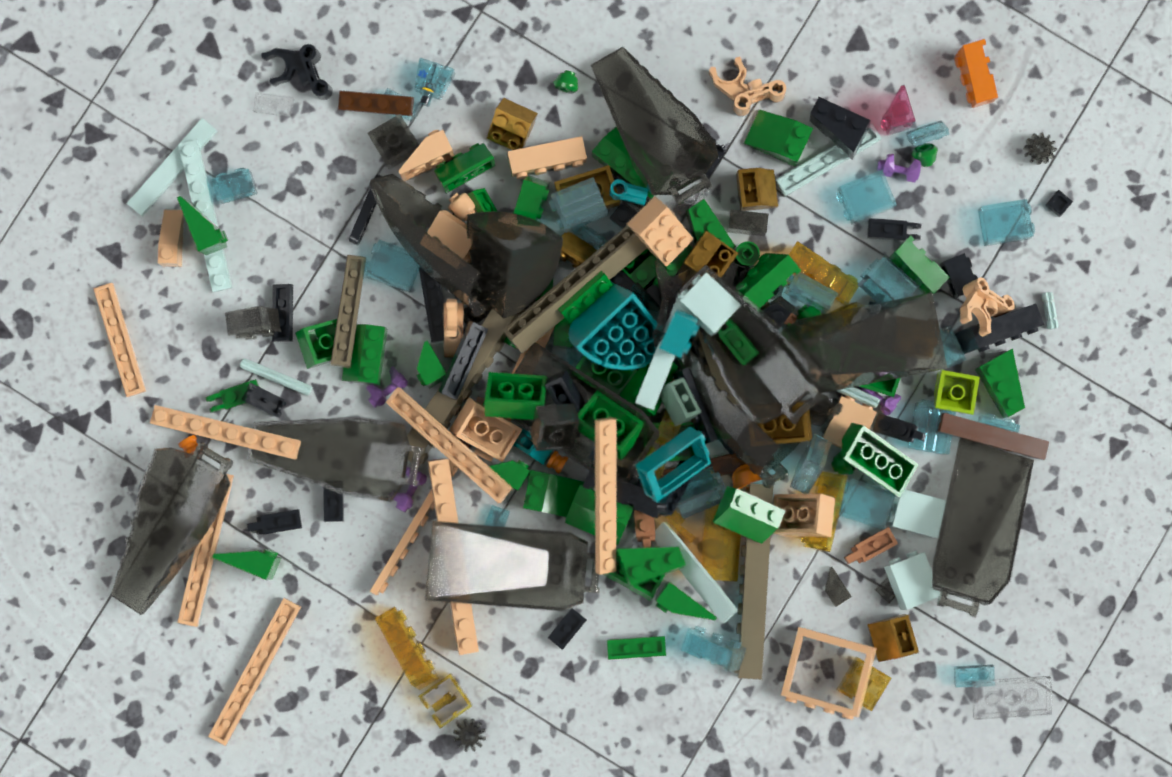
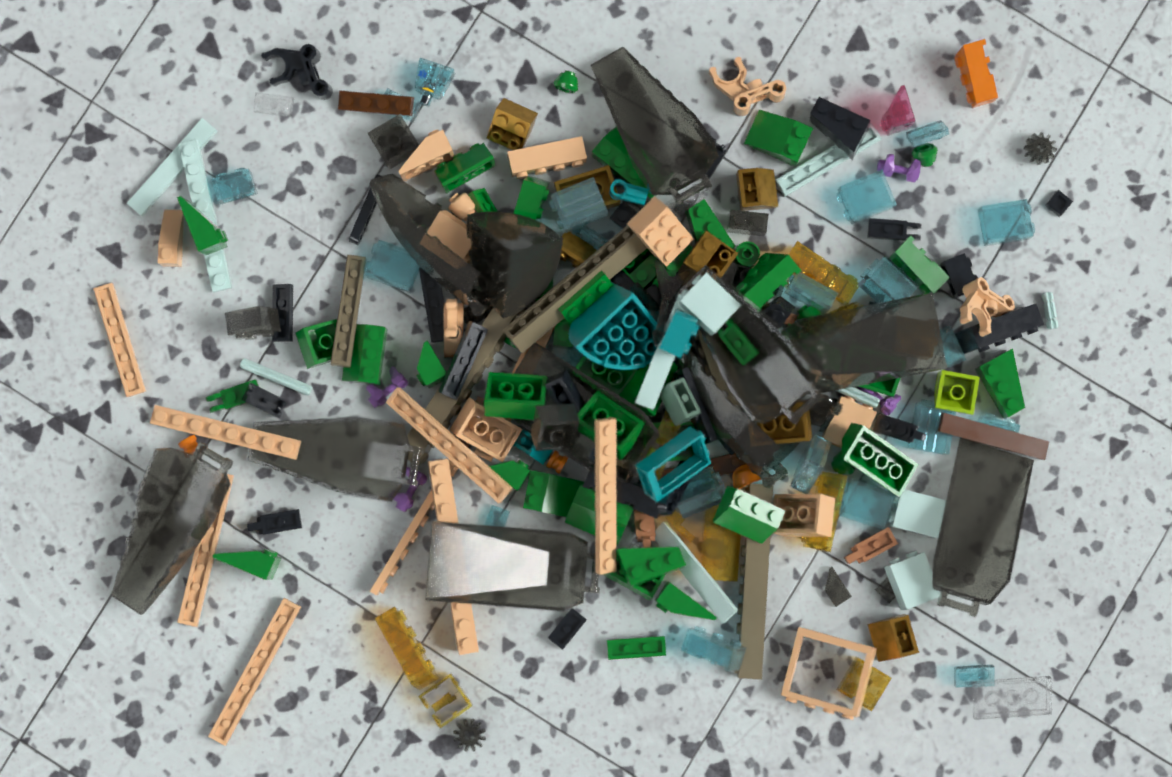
black plate [323,483,344,522] -> none

